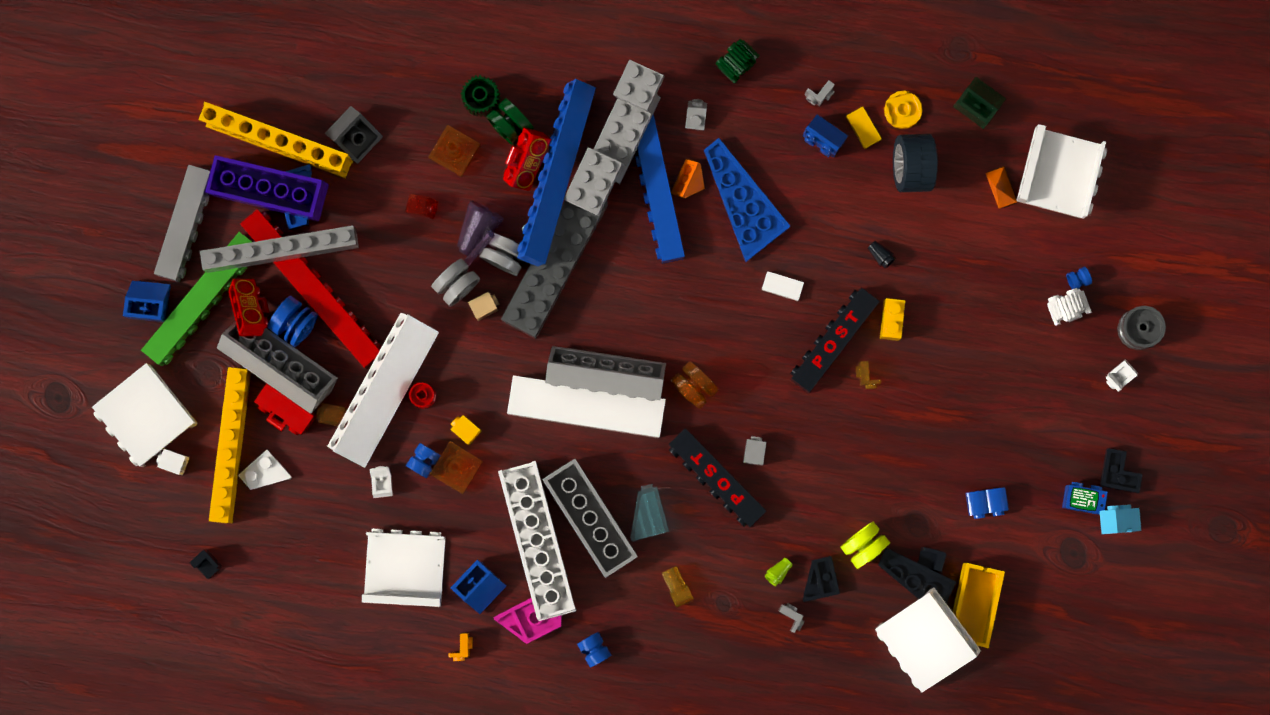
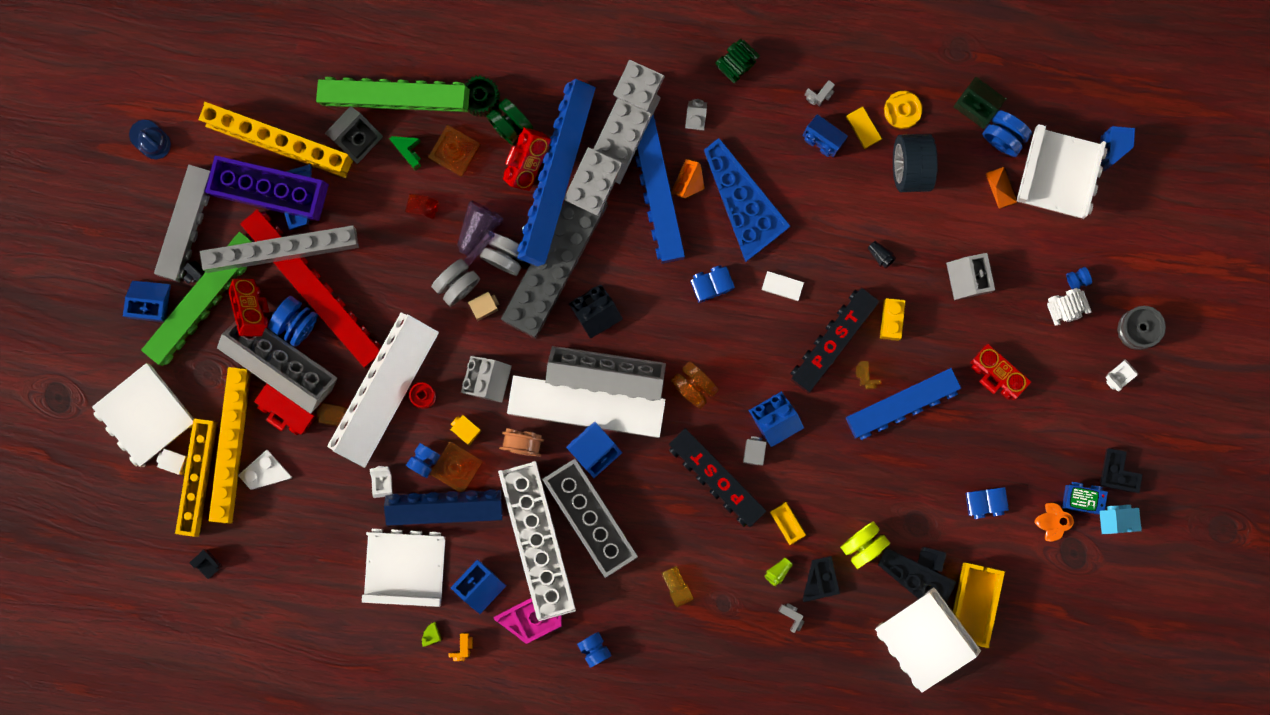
clear light blue slope [631,484,669,541] -> none
none -> dark blue piece [129,120,171,160]
none -> yellow brick [175,419,217,537]
none -> black tile [183,261,205,284]
none -> bright green brick [316,77,470,112]
none -> dark blue brick [384,489,503,525]
none -> green slope [389,136,421,171]
none -> lime tile [422,622,442,647]
none -> light grey slope [461,356,512,403]
none -> nougat wheel [499,428,544,457]
none -> blue slope [566,421,623,478]
none -> black slope [568,284,623,339]
none -> blue brick [690,265,735,303]
none -> blue slope [748,391,804,447]
none -> yellow tile [770,502,806,545]
none -> blue brick [845,368,961,440]
none -> light grey slope [946,253,995,300]
none -> red piece [970,344,1031,400]
none -> blue wheel [982,111,1032,157]
none -> orange plate [1034,503,1074,542]
none -> blue slope [1100,126,1135,171]

